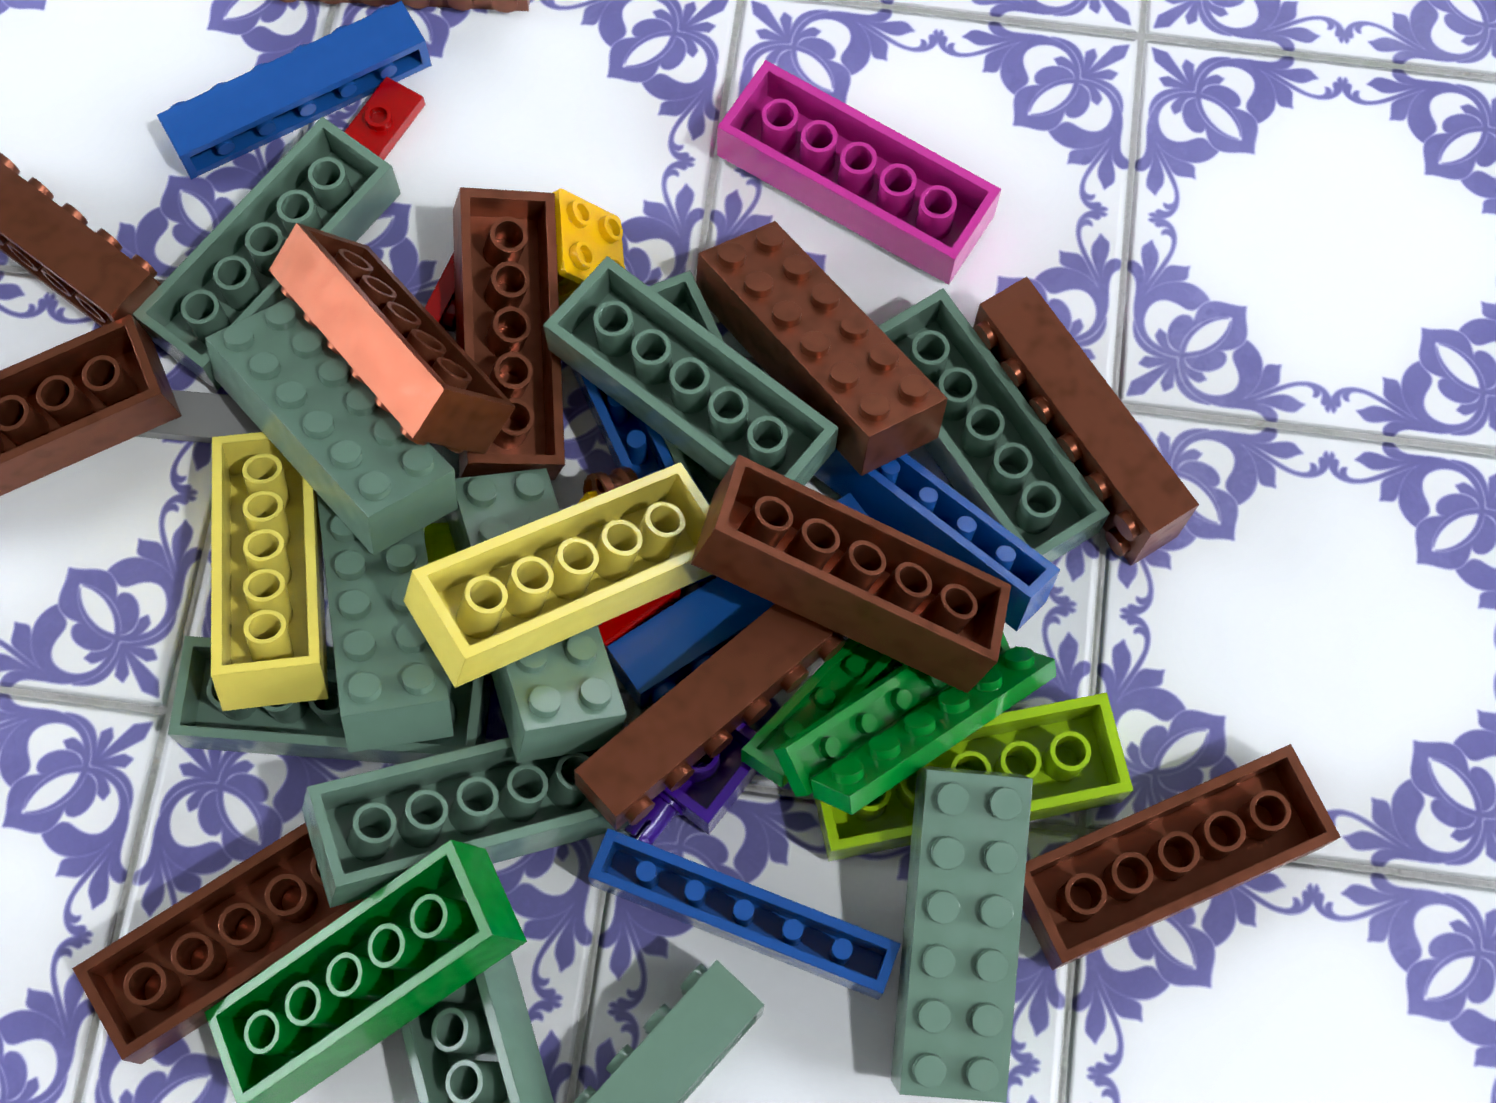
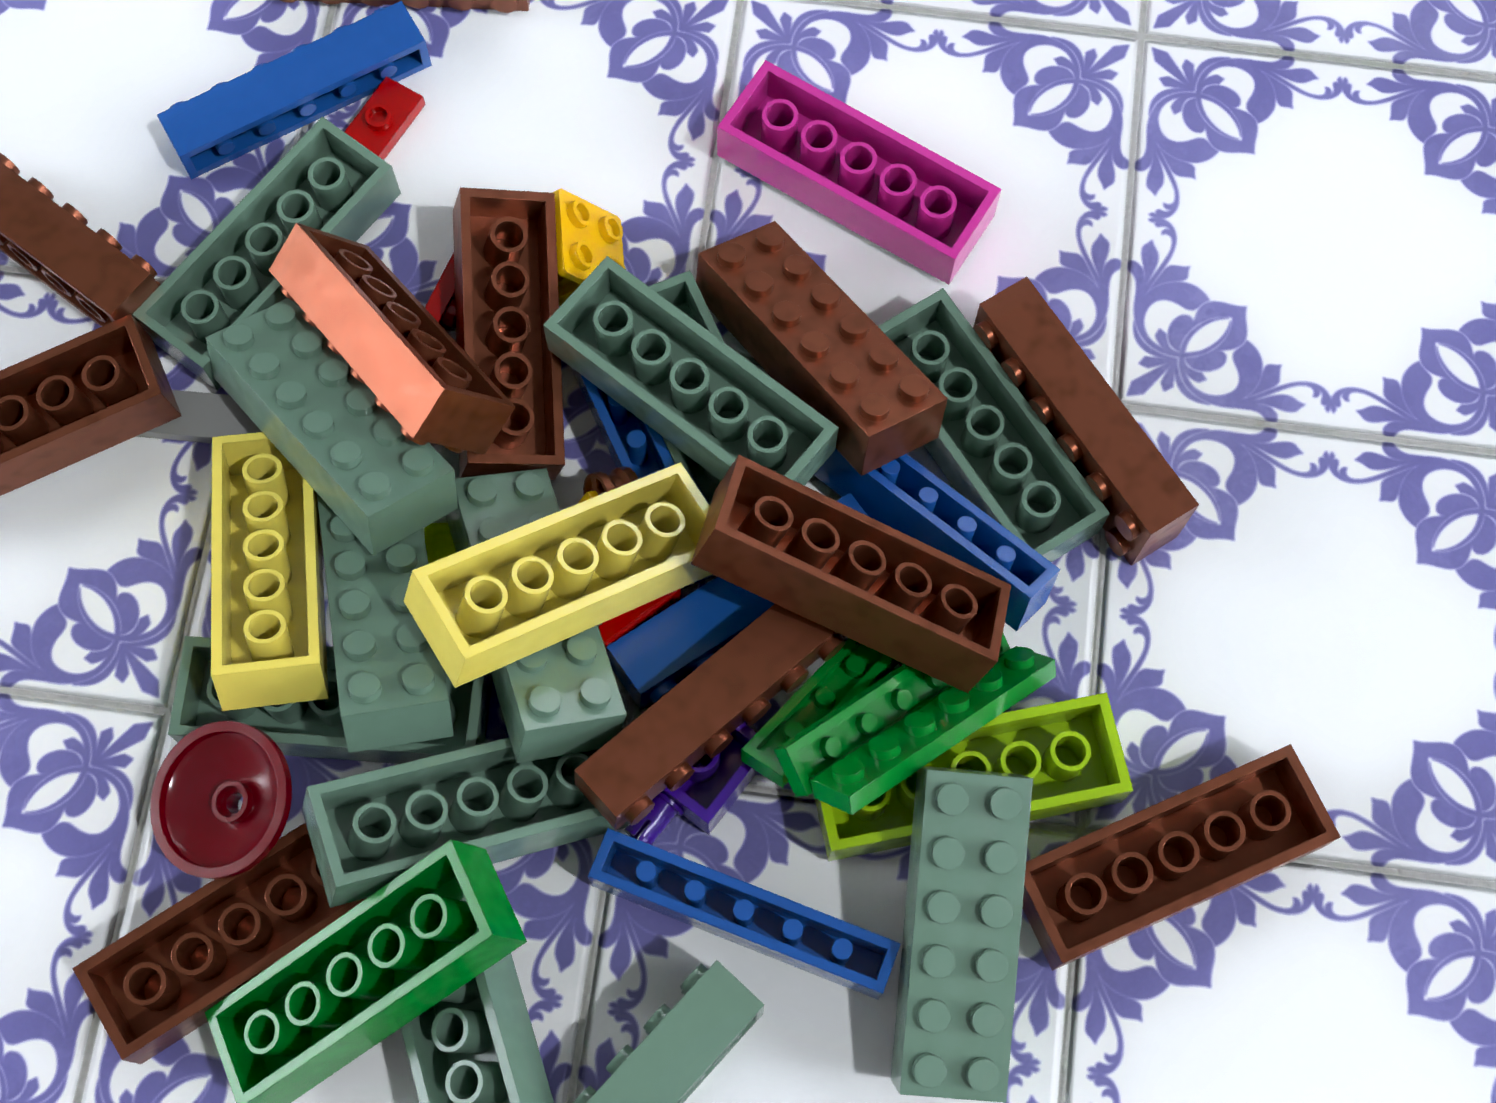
none -> dark red dish [150,721,292,879]

